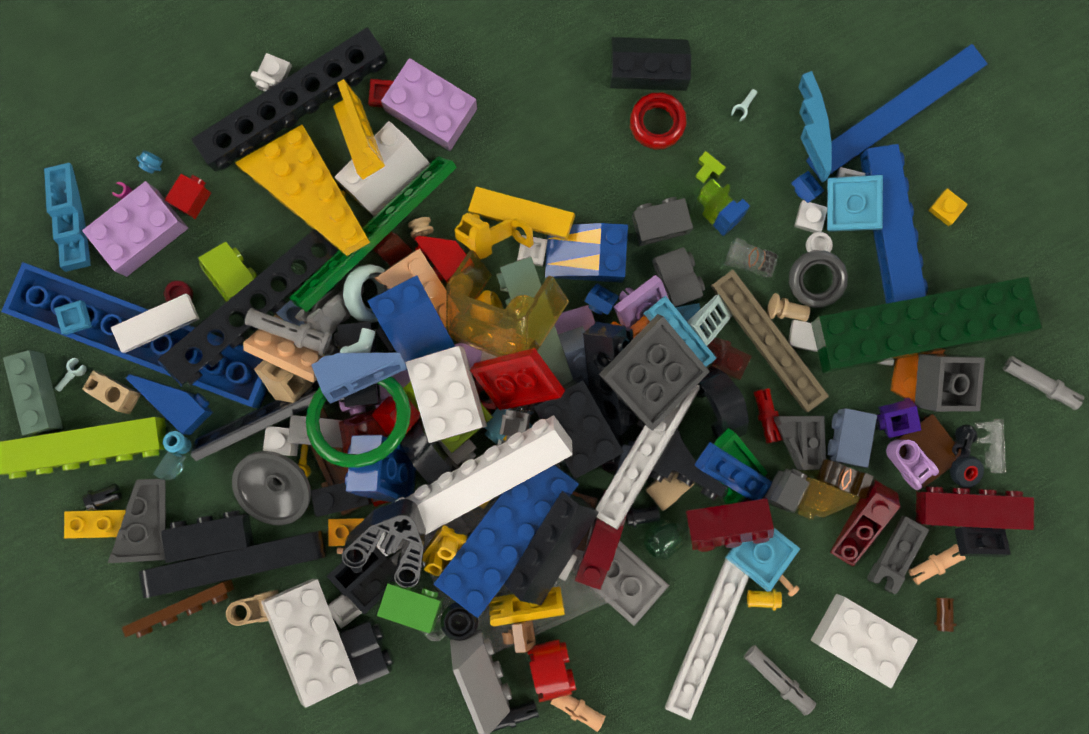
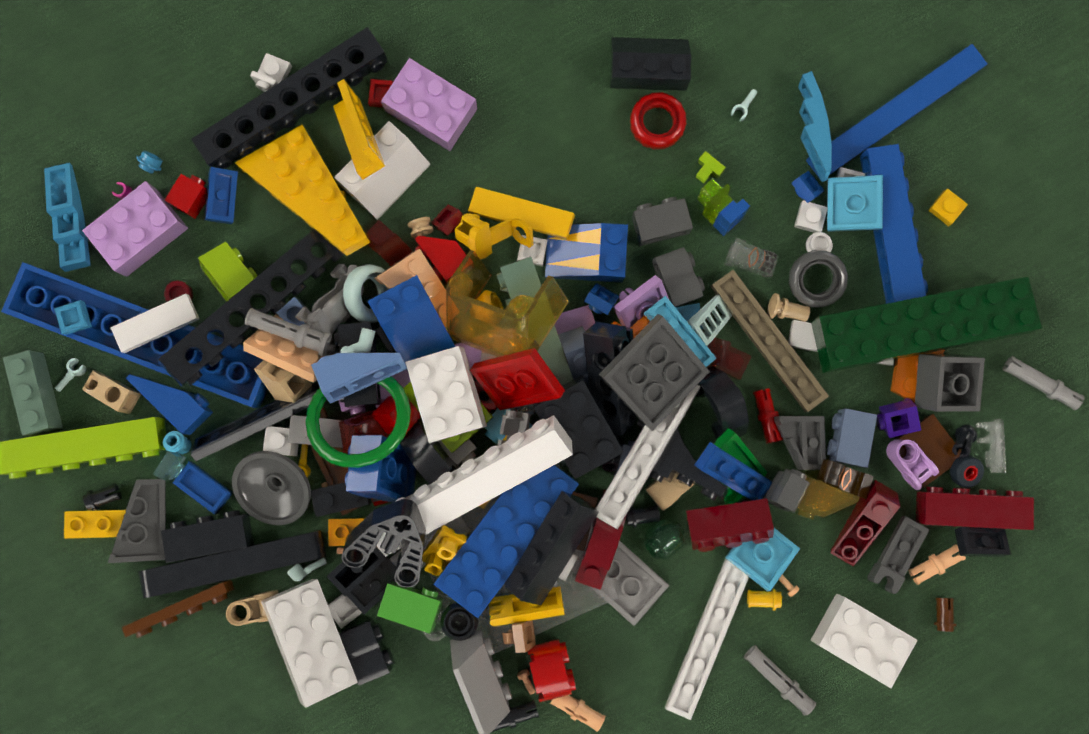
green tile [289,156,457,312] -> none
none -> blue tile [172,461,233,515]
none -> blue plate [205,167,238,224]
none -> light aqua hand [287,558,327,581]
none -> dark red plate [431,204,463,236]
none -> light nougat piece [517,669,536,695]

